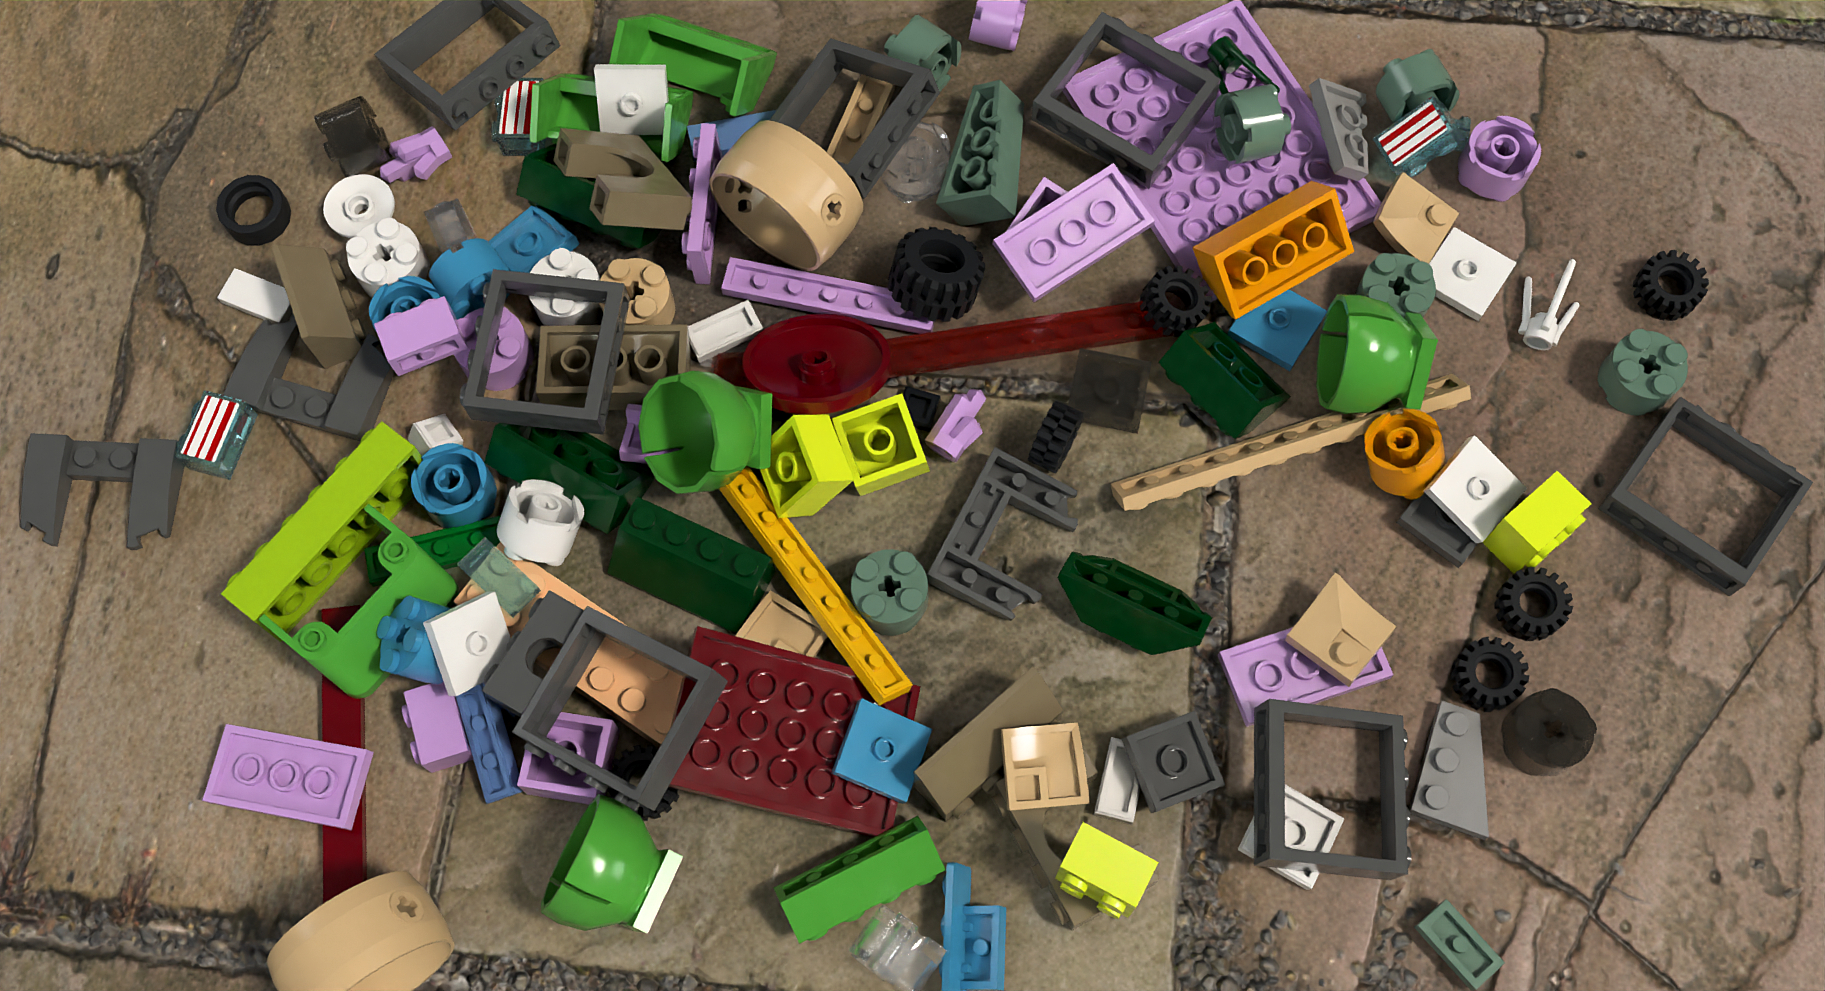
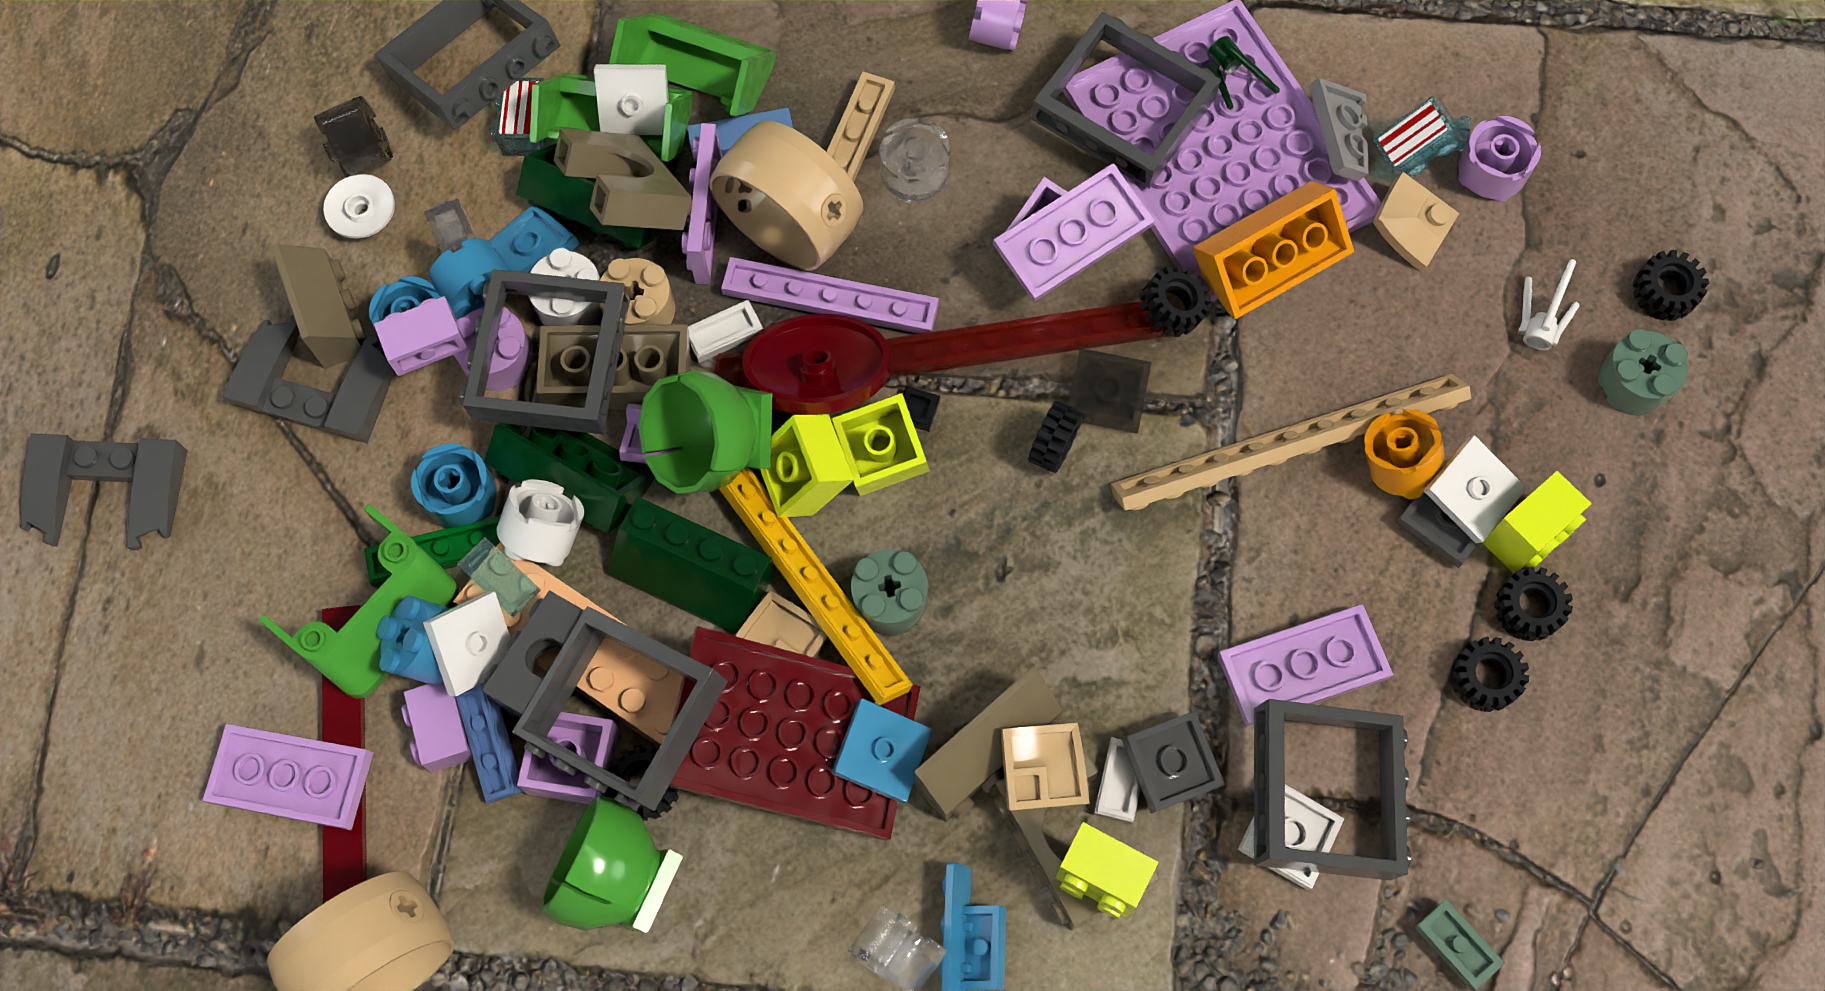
brick [175,390,258,480] -> none
black tyre [216,175,291,245] -> none
white tile [217,268,293,324] -> none
lime brick [221,421,422,642] -> none
white brick [346,218,430,298] -> none
lavender rock [380,126,452,183] -> none
white slope [408,414,464,456] -> none
dark grey window [770,38,940,199] -> none
bright green brick [773,816,945,944] -> none
sand green brick [884,15,961,94] -> none
black tyre [888,227,985,322] -> none
lavender rock [925,389,986,463] -> none
dark grey wedge [926,447,1078,621] -> none
sand green wedge [936,80,1024,226] -> none
dark green wedge [1057,552,1213,655] -> none
dark green slope [1158,322,1291,439] -> none
sand green brick [1214,84,1291,164] -> none
dark azure plate [1227,289,1327,371] -> none
tan plate [1285,573,1396,687] -> none
bright green plate [1316,294,1438,414] -> none
sand green brick [1355,253,1436,318] -> none
sand green brick [1376,49,1460,126] -> none
light grey wing [1409,701,1489,840] -> none
white plate [1429,227,1516,322] -> none
clear smoke brick [1501,688,1597,776] -> none
dark grey window [1598,397,1813,596] -> none

